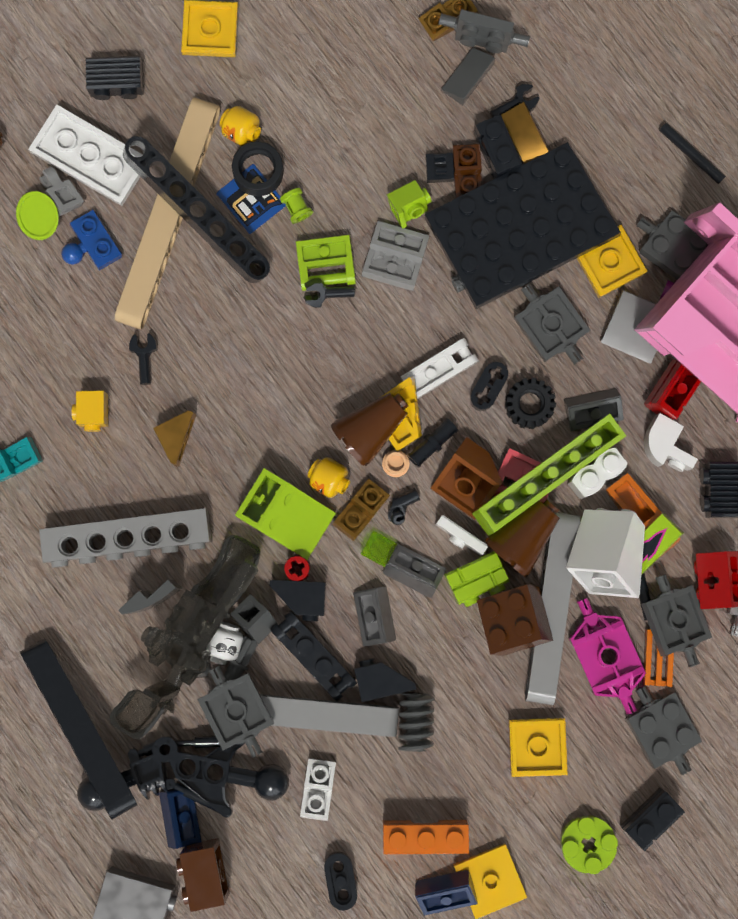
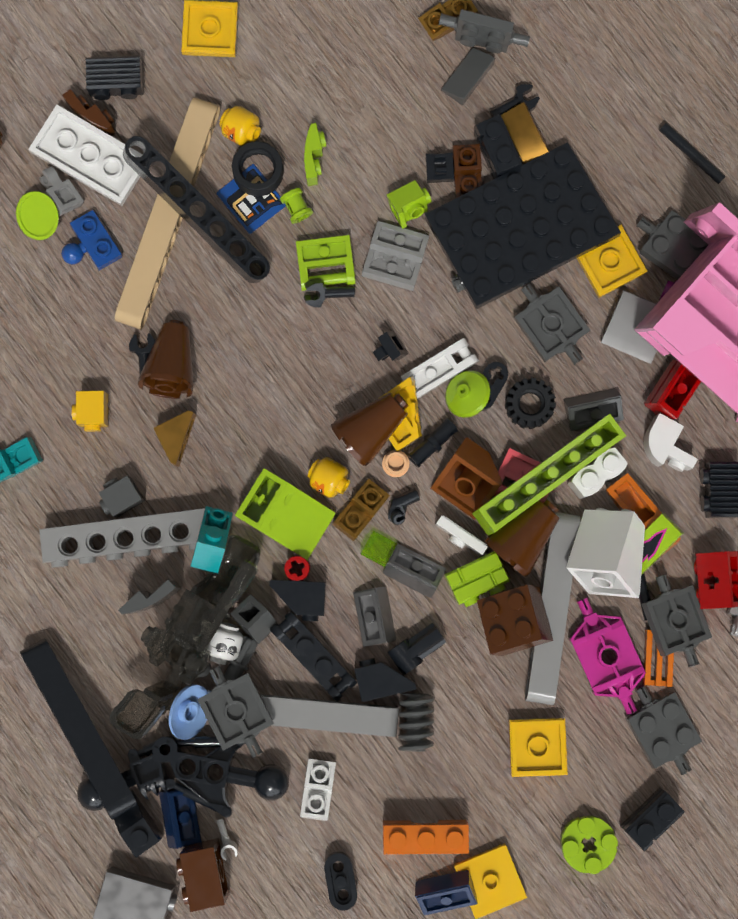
none -> reddish brown slope [62,89,116,136]
none -> dark grey brick [99,476,145,518]
none -> black slope [114,790,163,858]
none -> reddish brown cone [138,320,193,399]
none -> light blue dish [169,684,208,740]
none -> teal slope [190,506,233,573]
none -> white hand [216,818,238,861]
none -> lime slope [304,123,326,186]
none -> black tile [373,331,408,361]
none -> black piece [387,623,446,675]
none -> lime piece [445,370,490,418]

